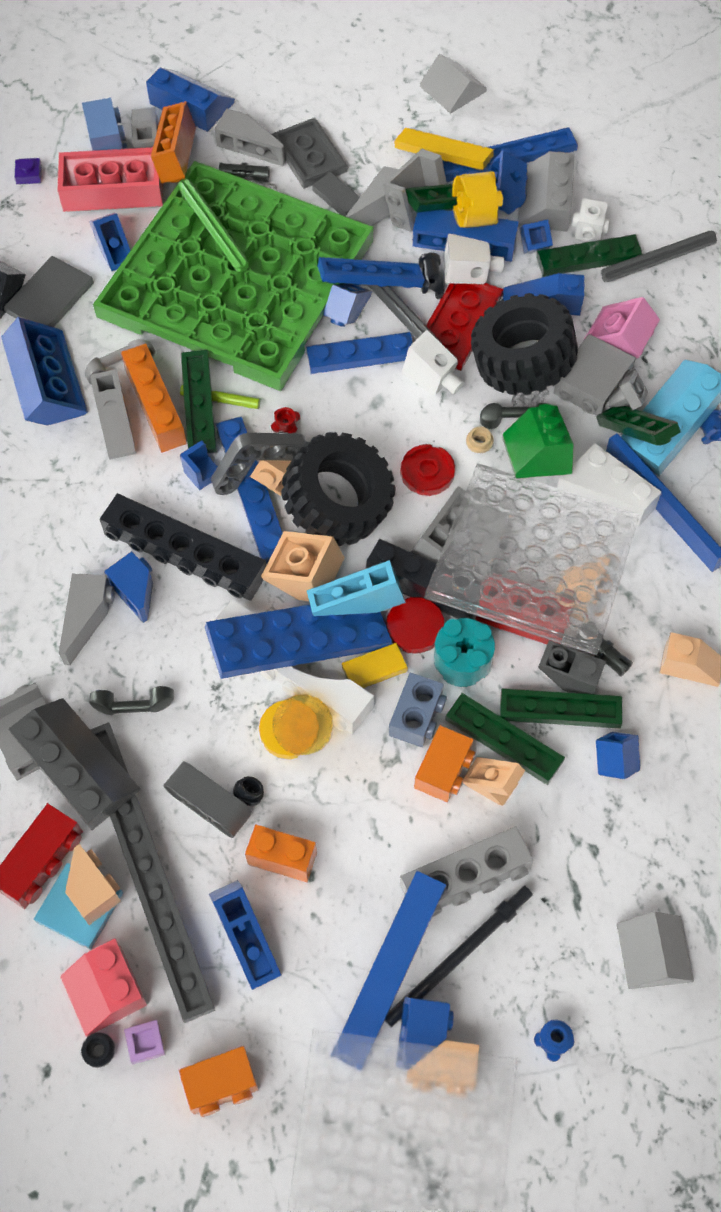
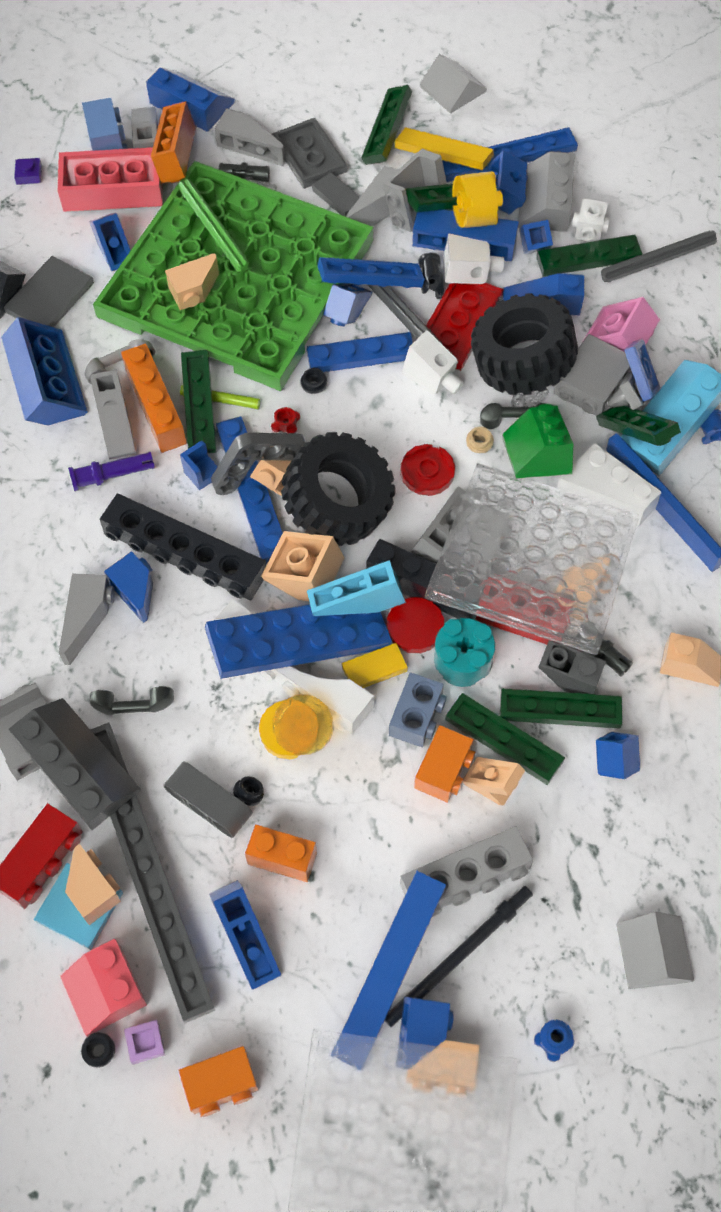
none -> dark purple pin [68,451,155,492]
none -> light nougat slope [165,253,219,310]
none -> black plate [300,368,327,394]
none -> dark green plate [361,85,412,165]
none -> tile [624,339,661,402]

